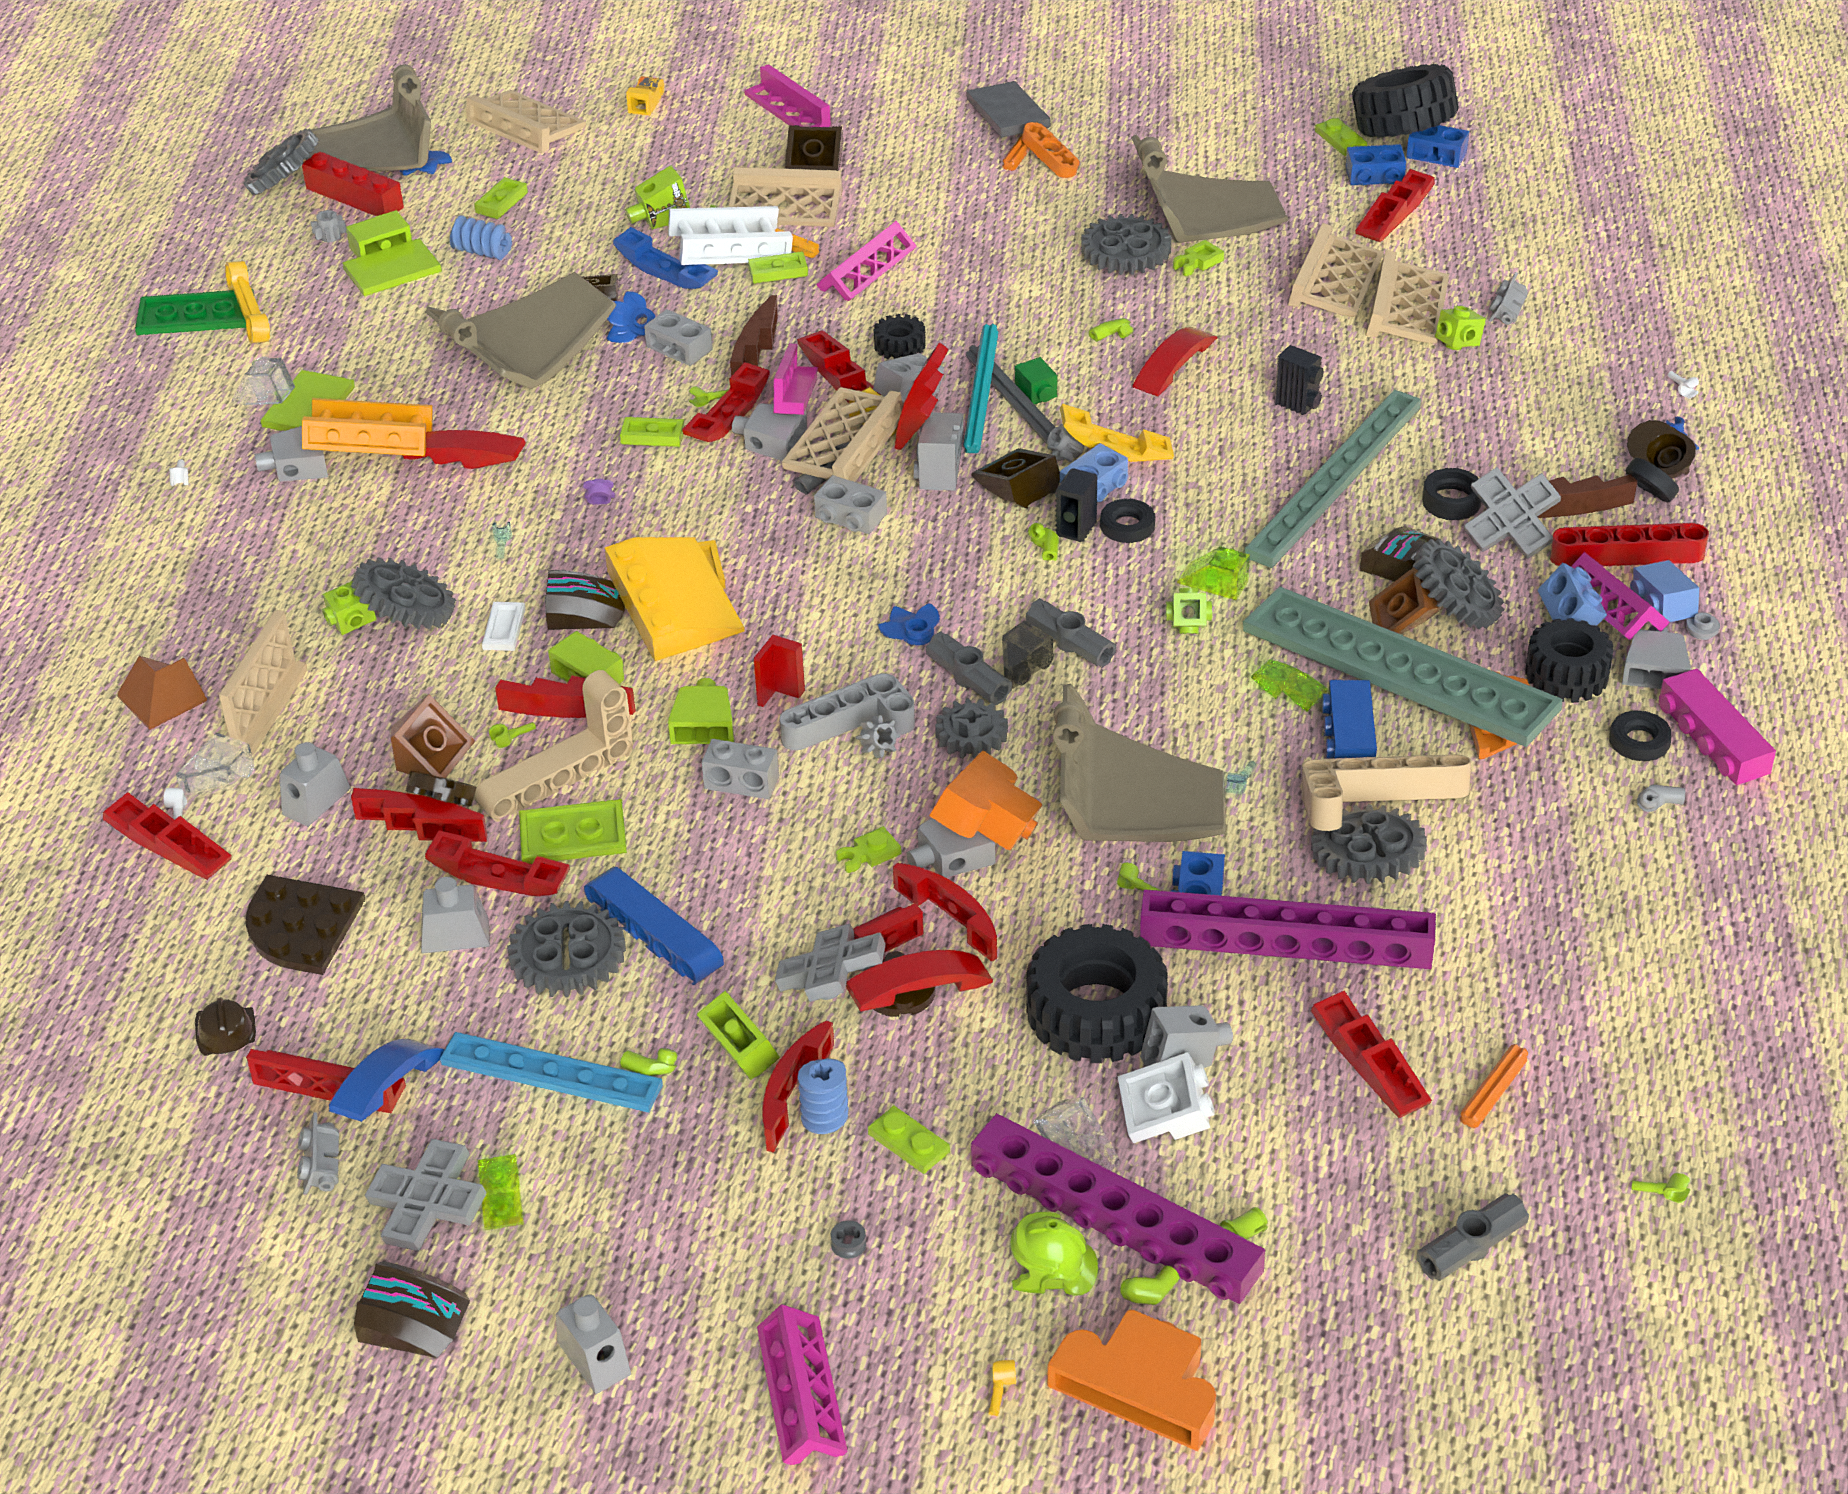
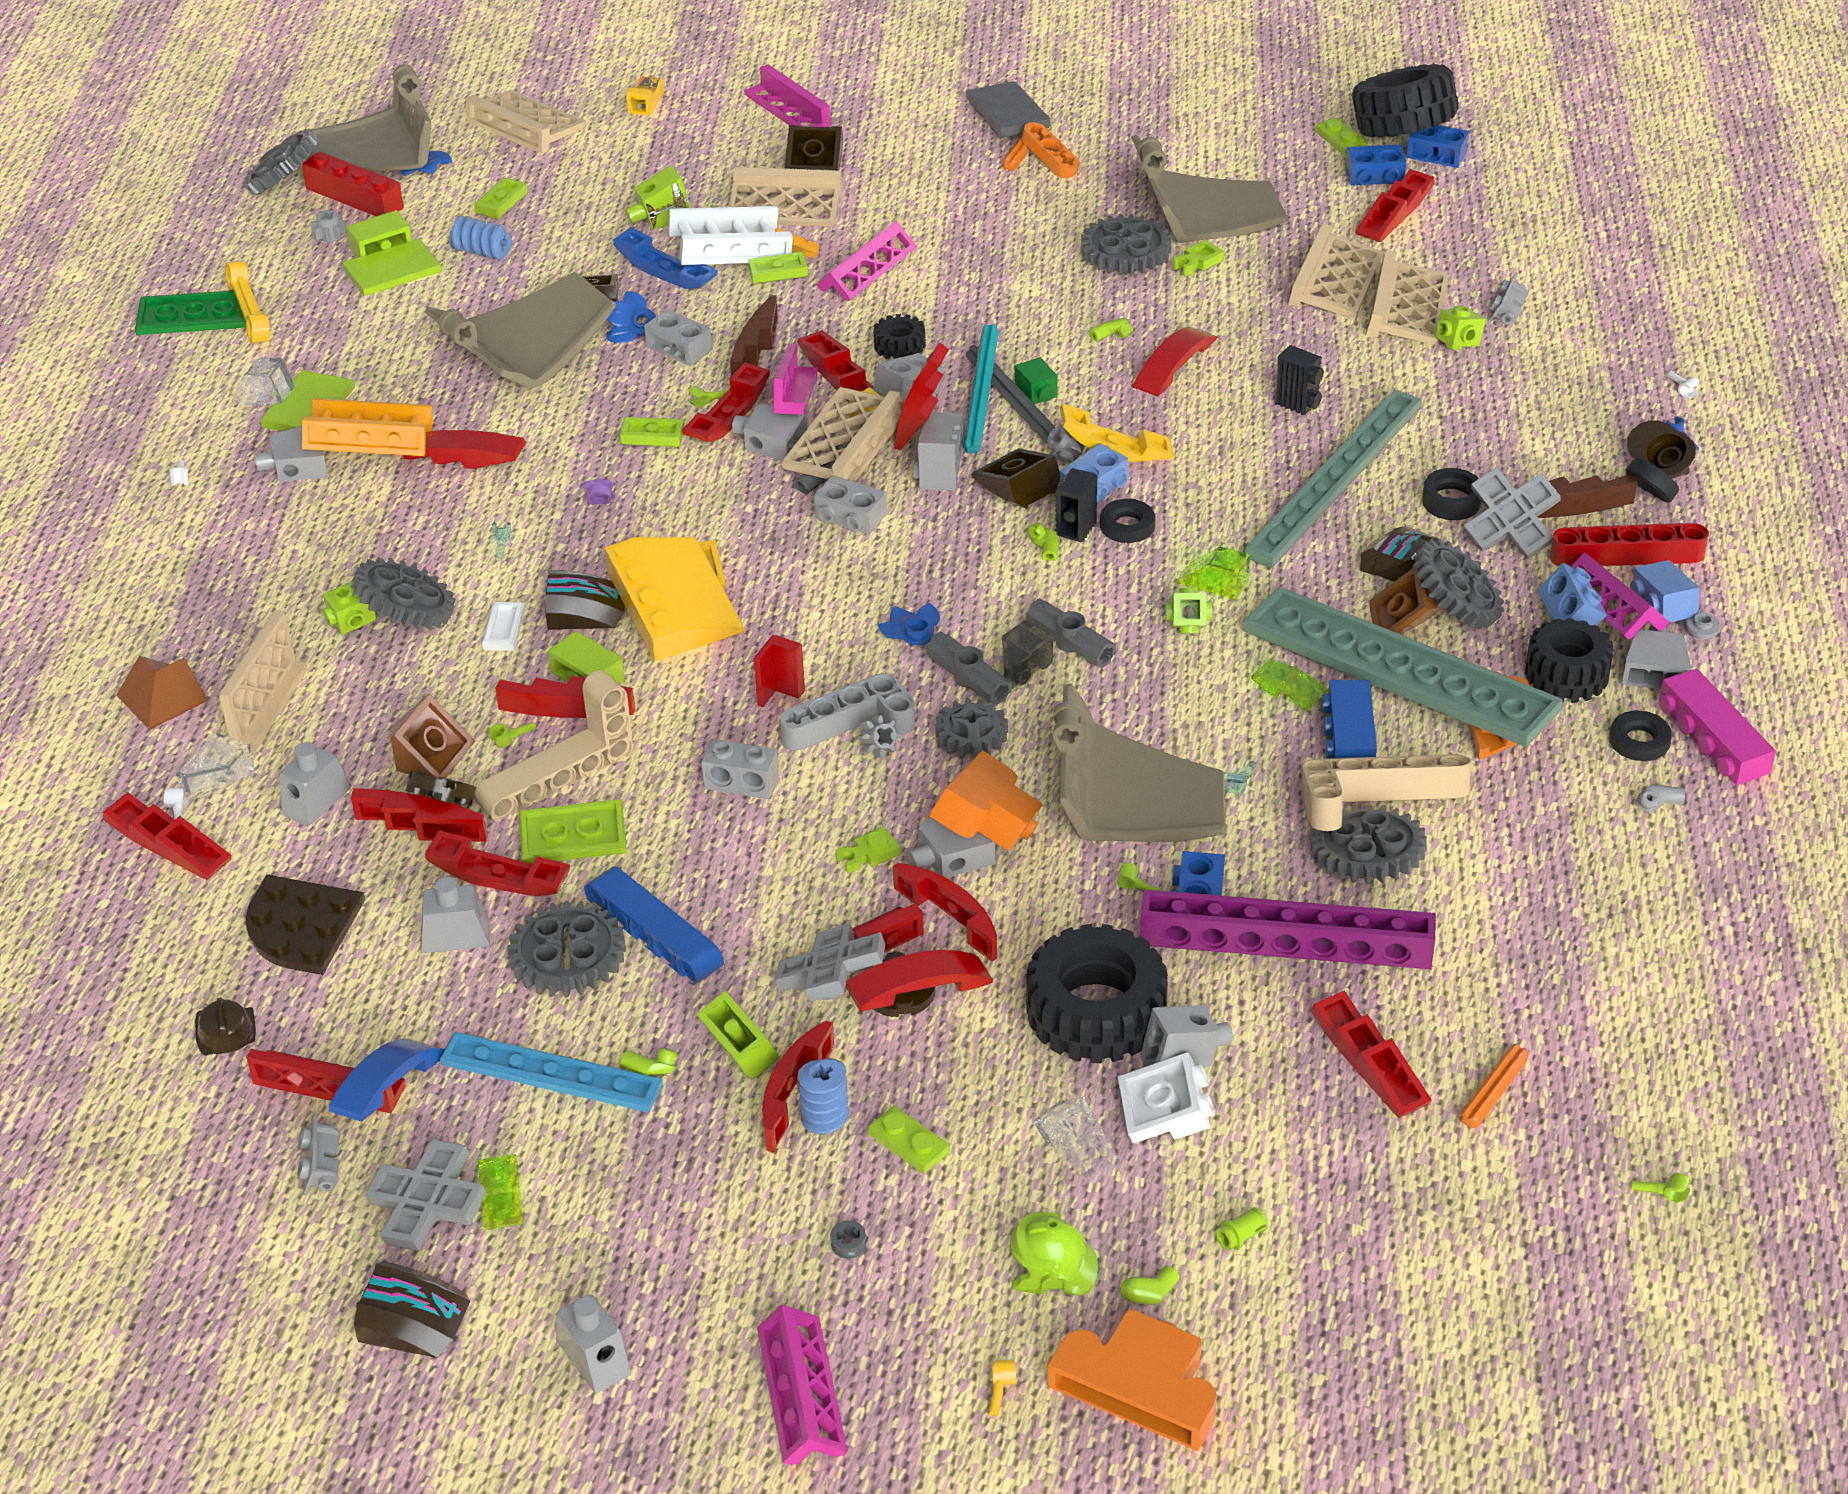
lime torso [668,678,734,744] -> none
magenta brick [971,1113,1266,1304] -> none
dark grey piece [1416,1193,1529,1281] -> none

